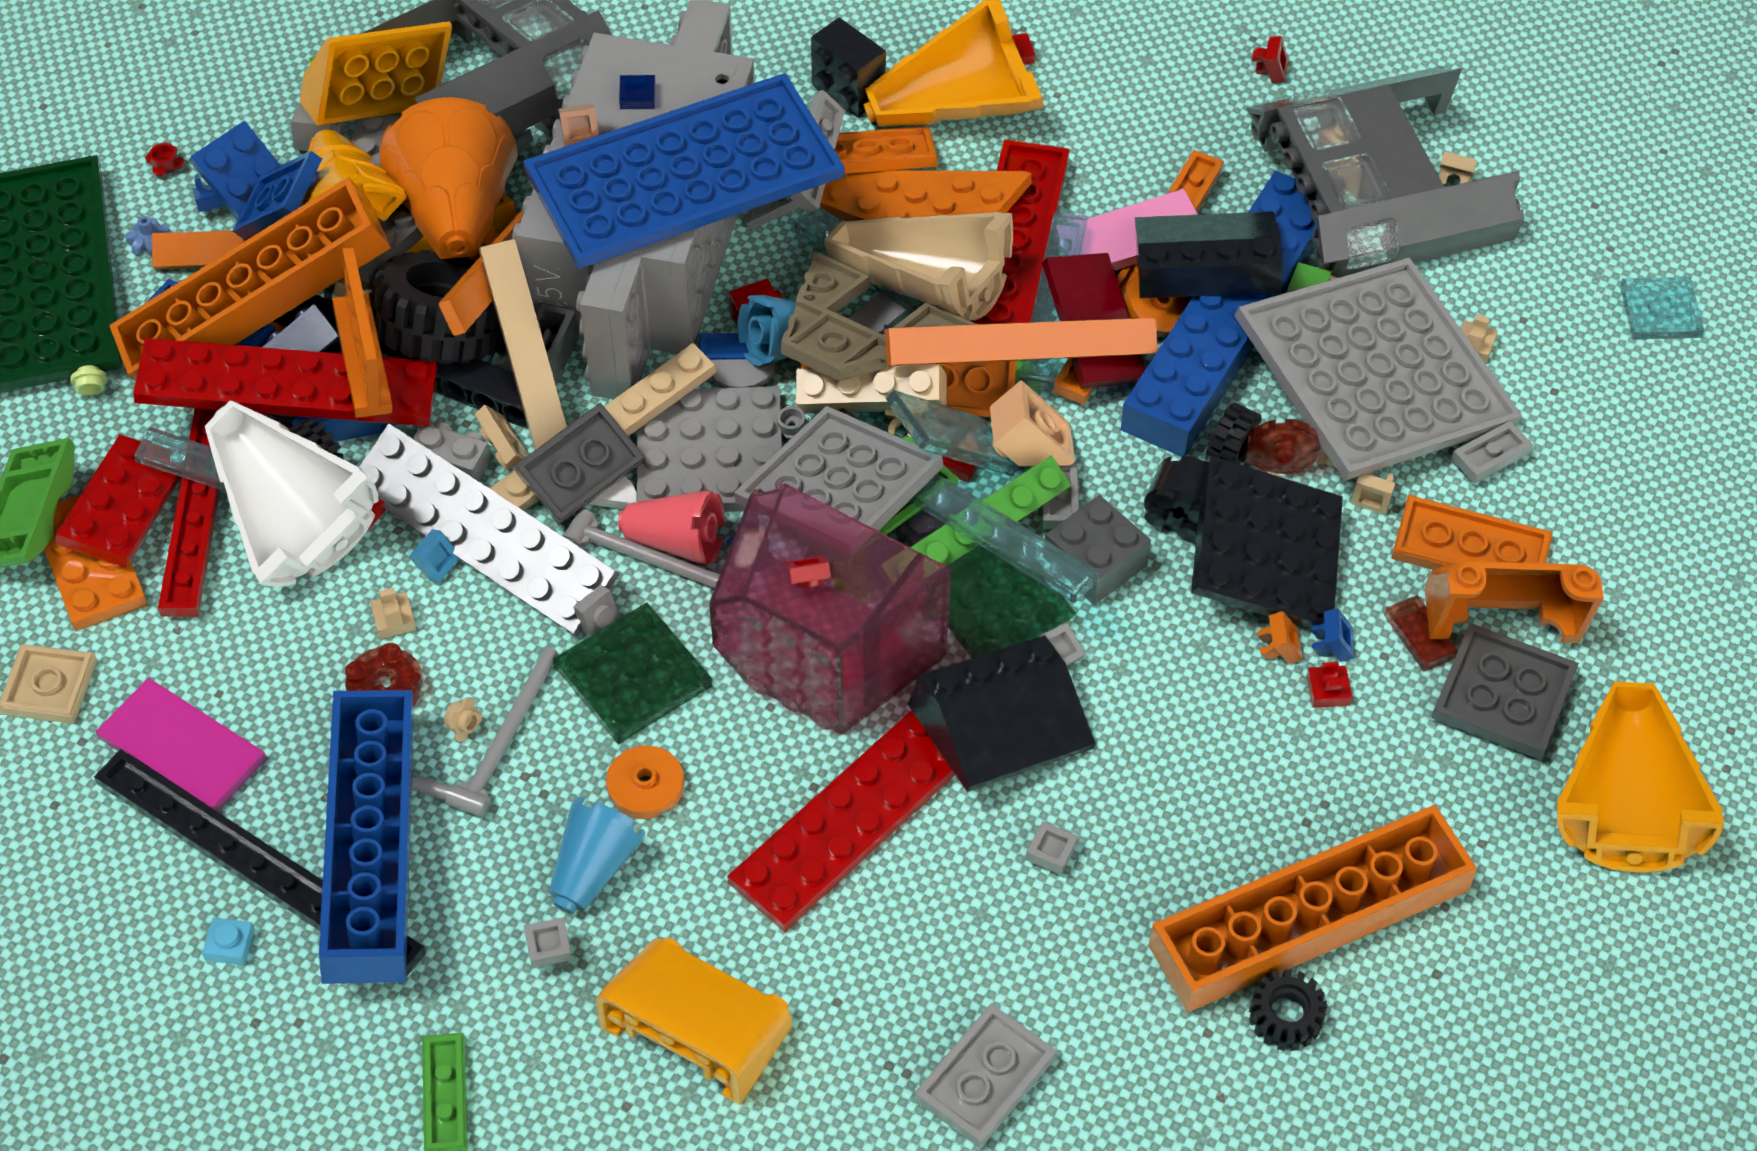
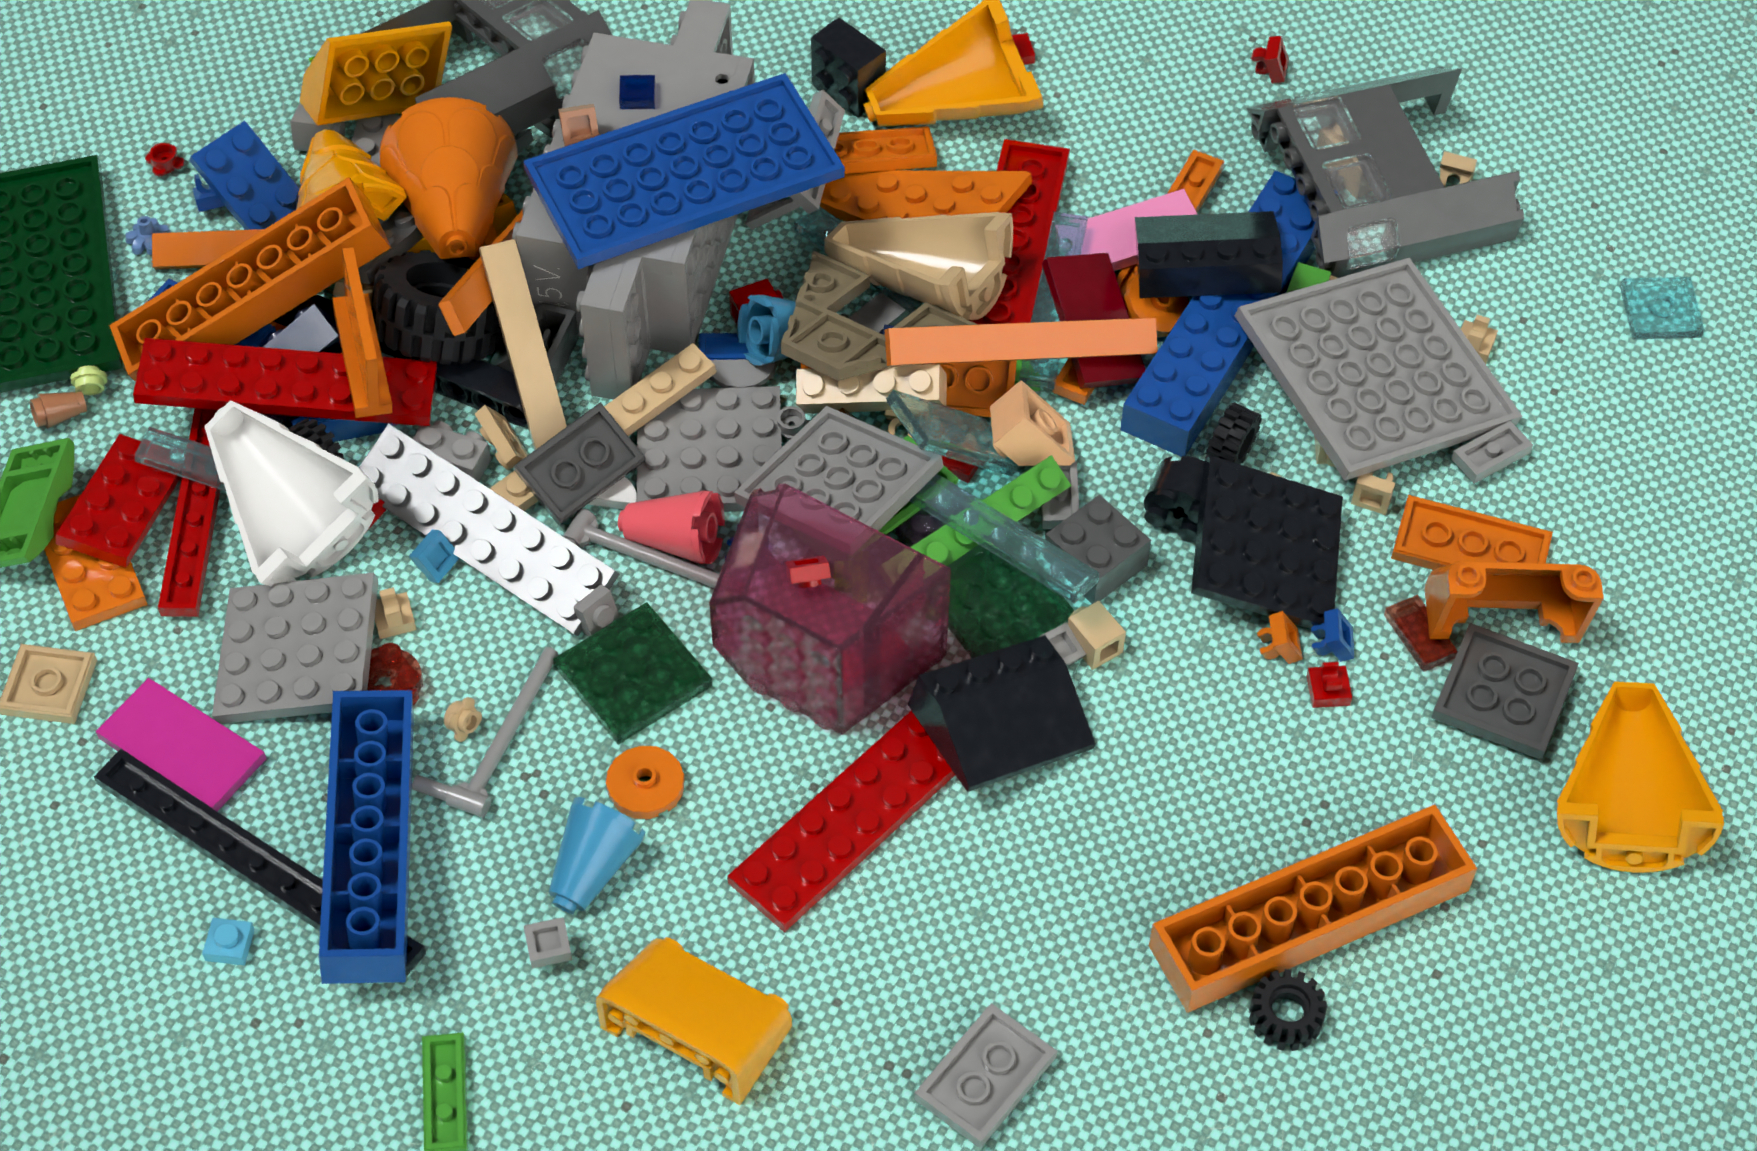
blue plate [232,151,322,239] -> none
light grey plate [1025,821,1079,875] -> none
clear red plate [1247,419,1321,474] -> none
none -> nougat cone [29,391,87,429]
none -> light grey plate [212,572,379,724]
none -> tan brick [1068,600,1126,670]

